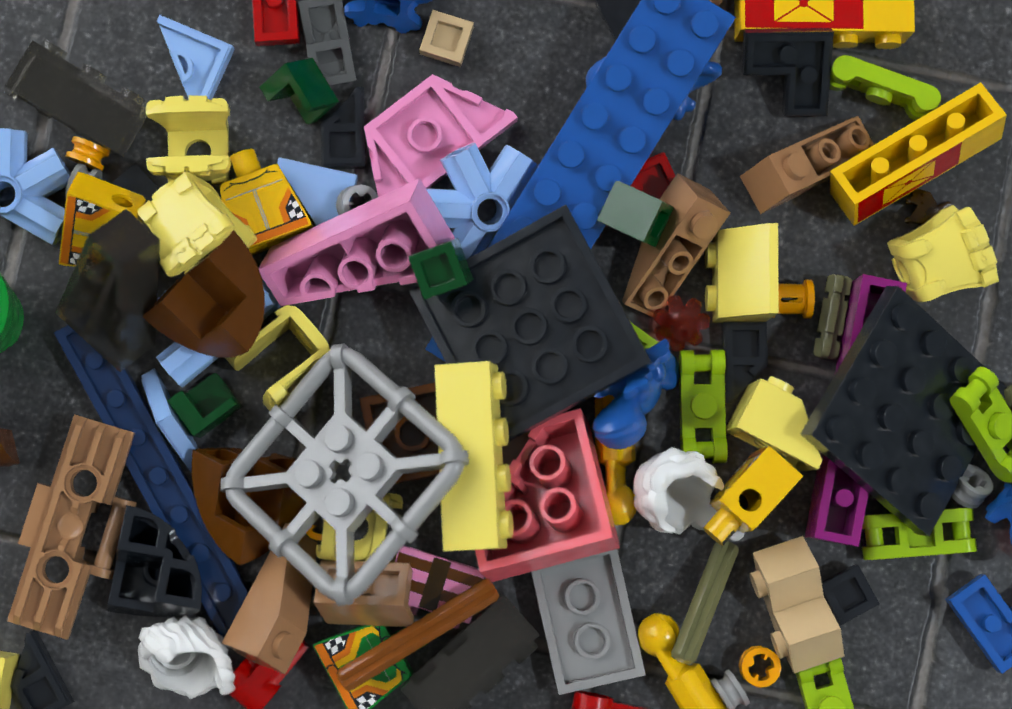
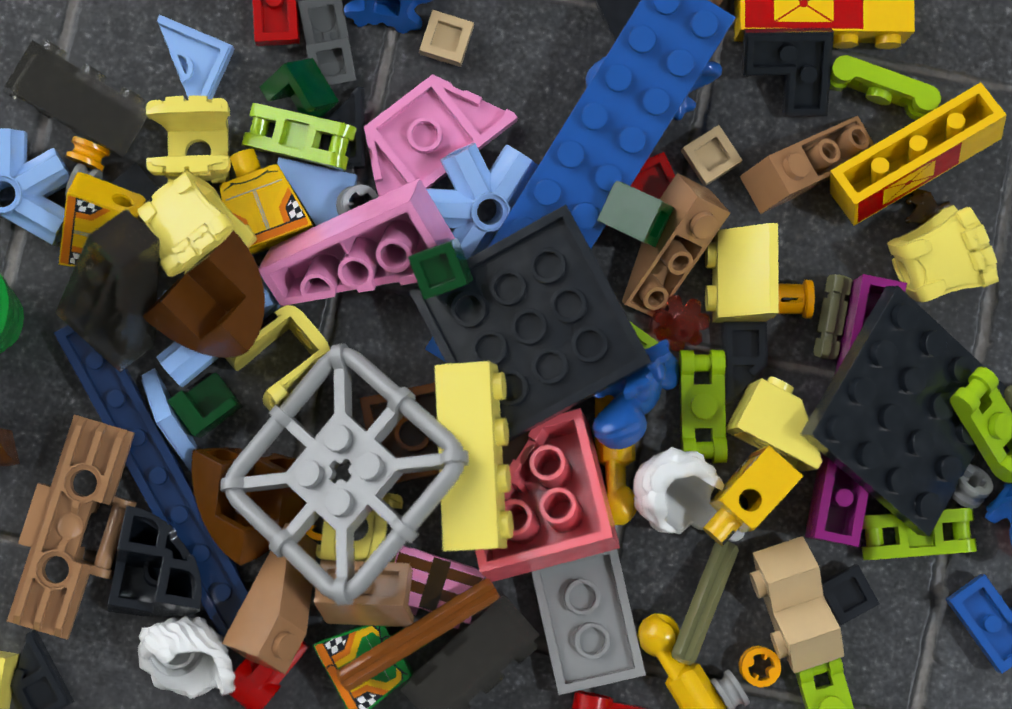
none -> lime plate [241,103,357,171]
none -> tan plate [681,125,743,187]

